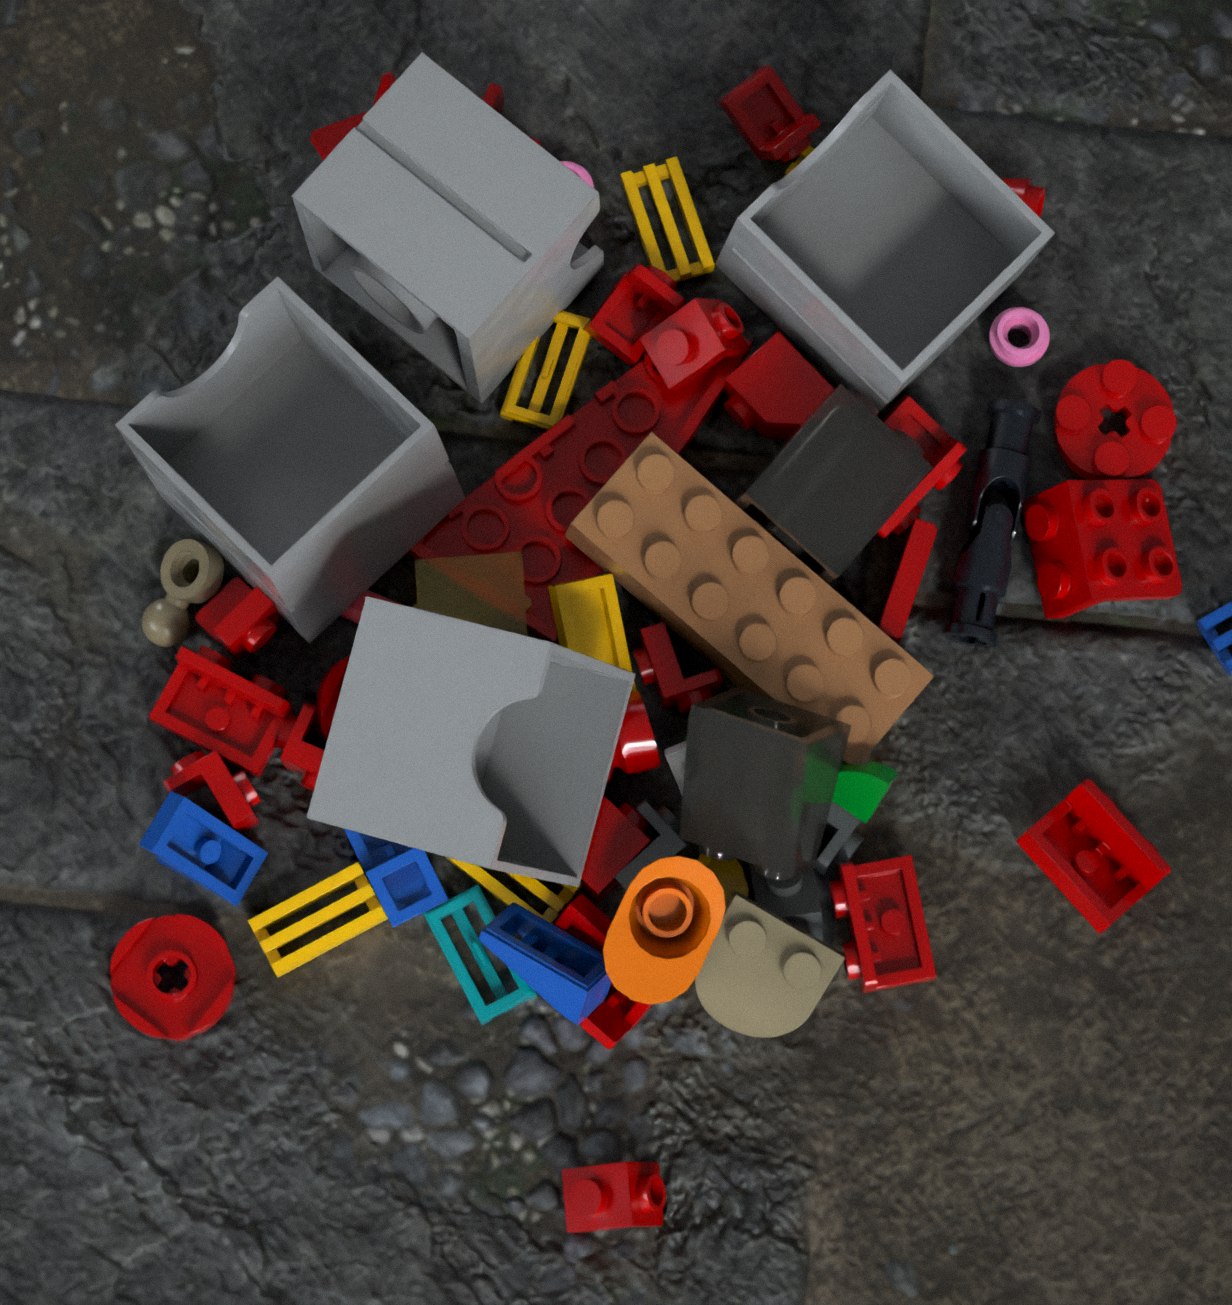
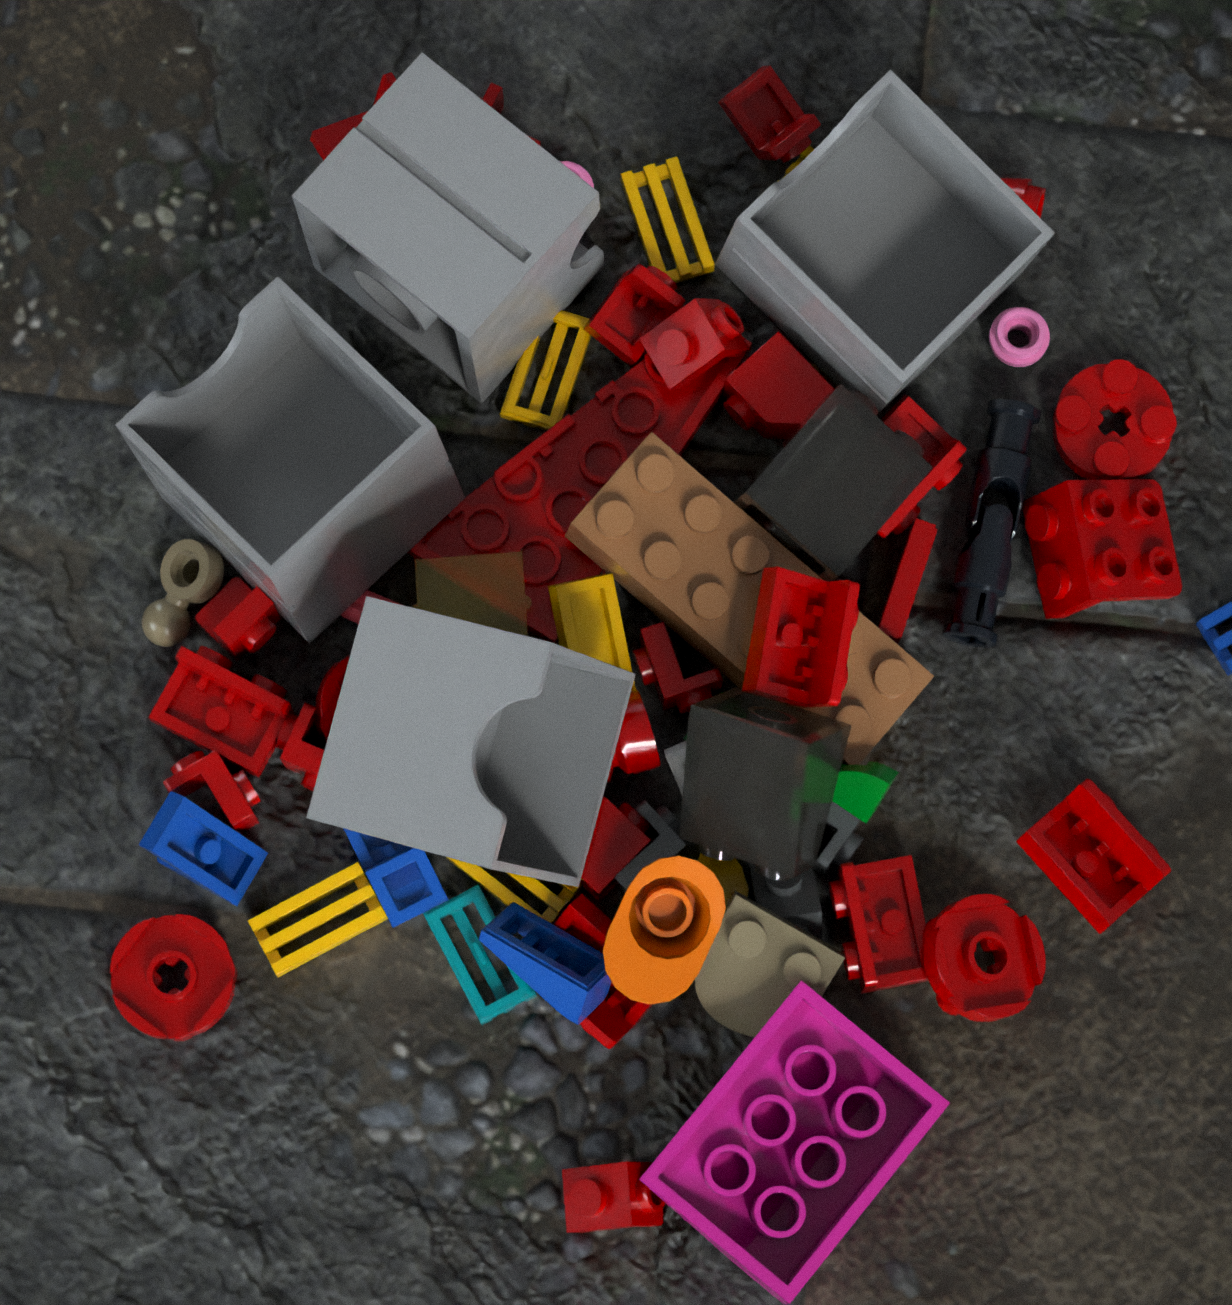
none -> dark pink slope [639,980,950,1304]
none -> red bracket [742,566,860,708]
none -> red plate [923,894,1046,1022]

